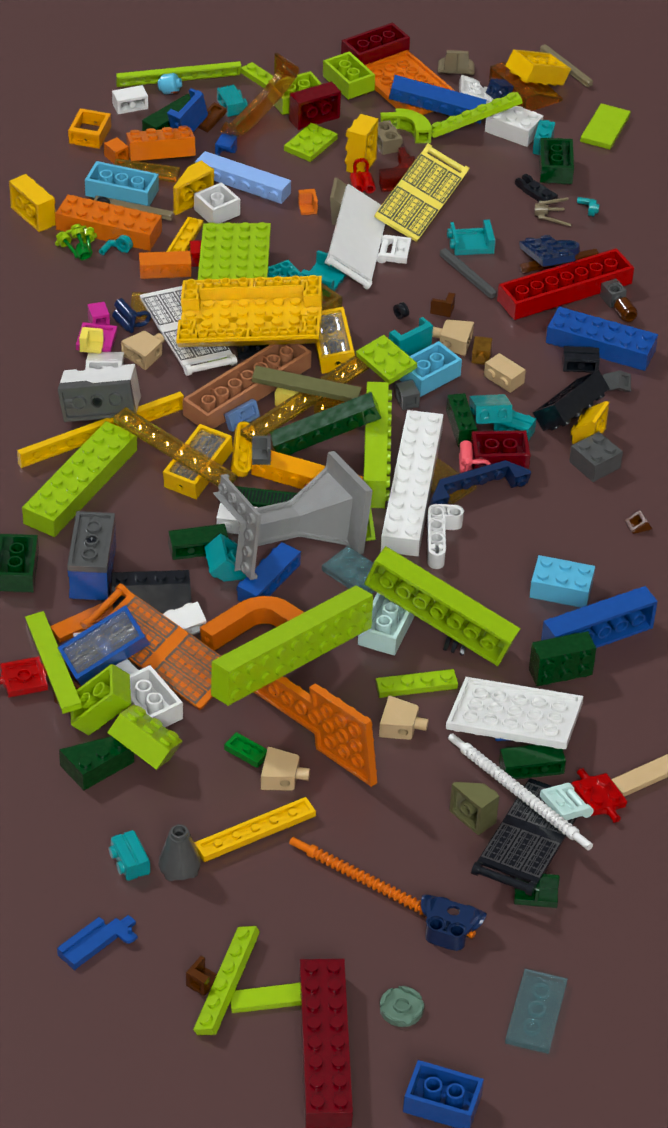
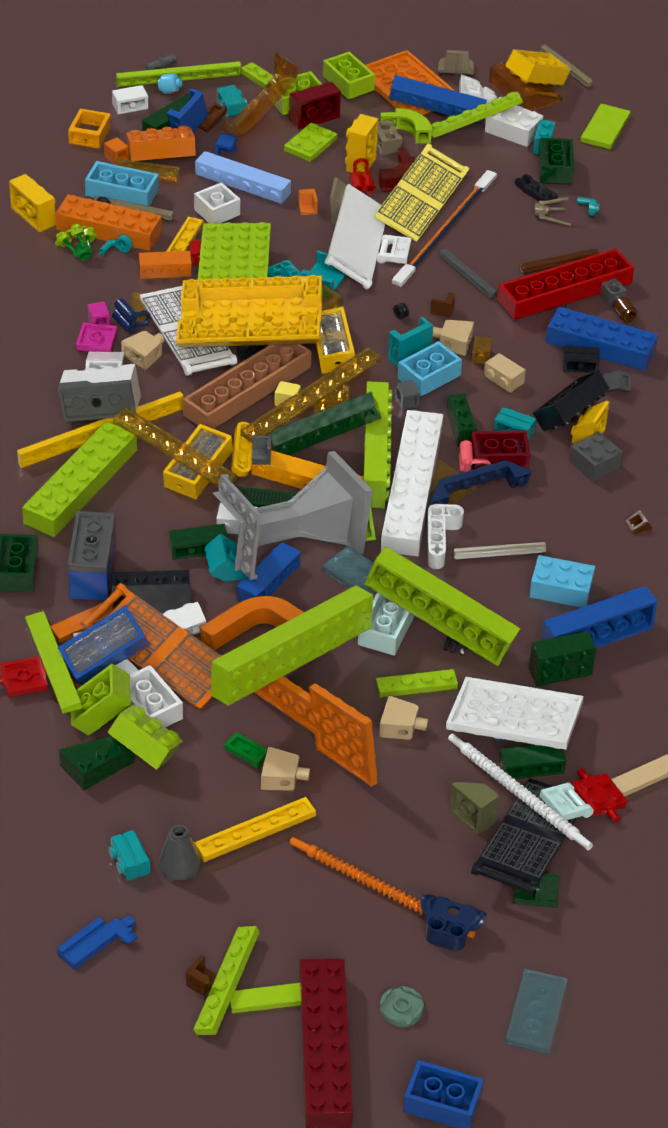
light yellow panel [79,327,104,354] -> none
yellow slope [173,160,214,215] -> none
medium blue plate [224,399,260,431] -> none
olive tile [252,366,361,401] -> none
dark red brick [341,22,410,65] -> none
lime plate [356,335,417,385] -> none
teal panel [447,219,495,256] -> none
teal panel [469,394,512,424] -> none
dark blue brick [486,78,514,99] -> none
dark blue plate [519,235,580,267] -> none
none -> dark grey pin [145,53,177,70]
none -> piece [392,170,497,287]
none -> dark tan axle [453,542,547,560]

